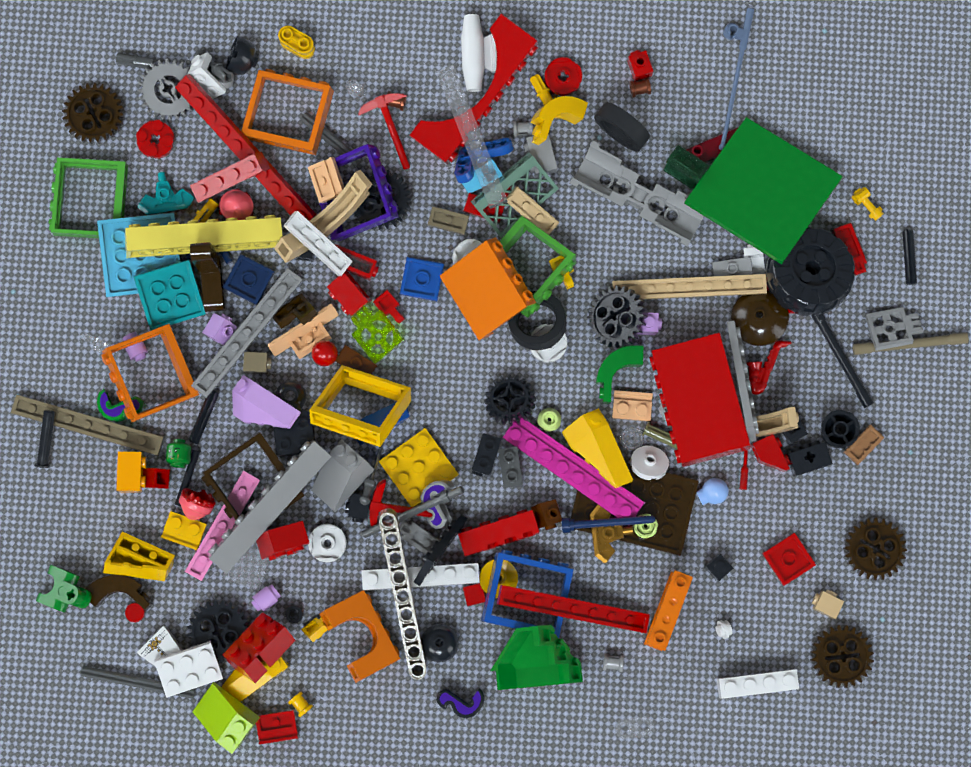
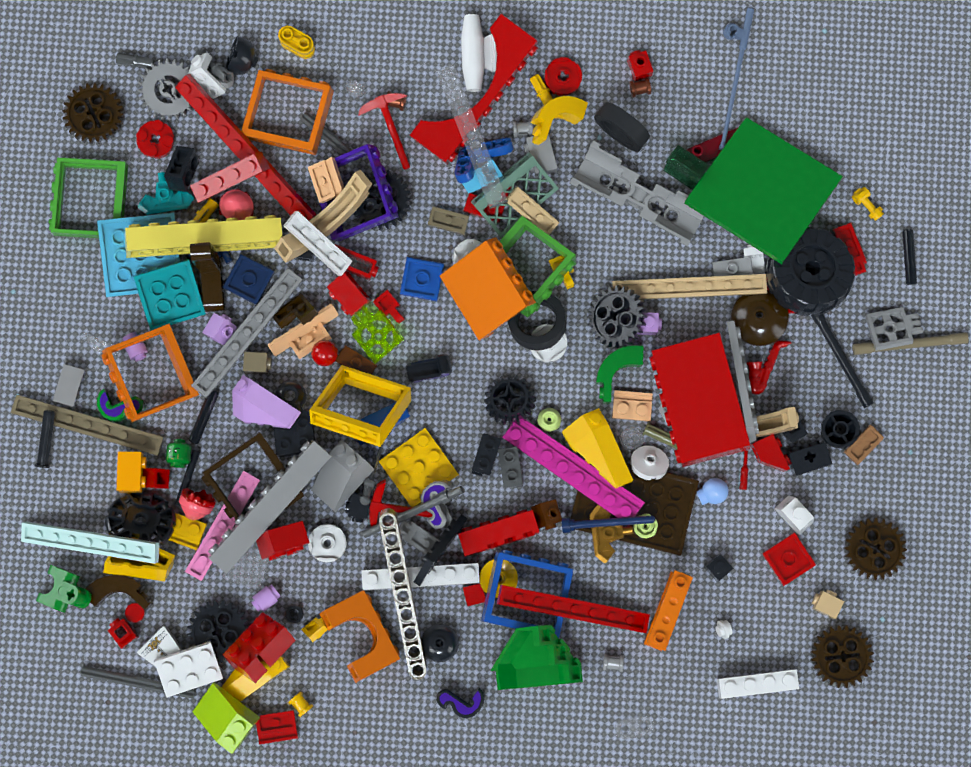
none -> light aqua plate [21,521,159,564]
none -> light grey hinge [52,364,84,407]
none -> black plate [105,491,176,545]
none -> red window [107,618,139,649]
none -> black brick [164,146,199,192]
none -> black animal [406,354,452,383]
none -> white torso [774,496,814,535]

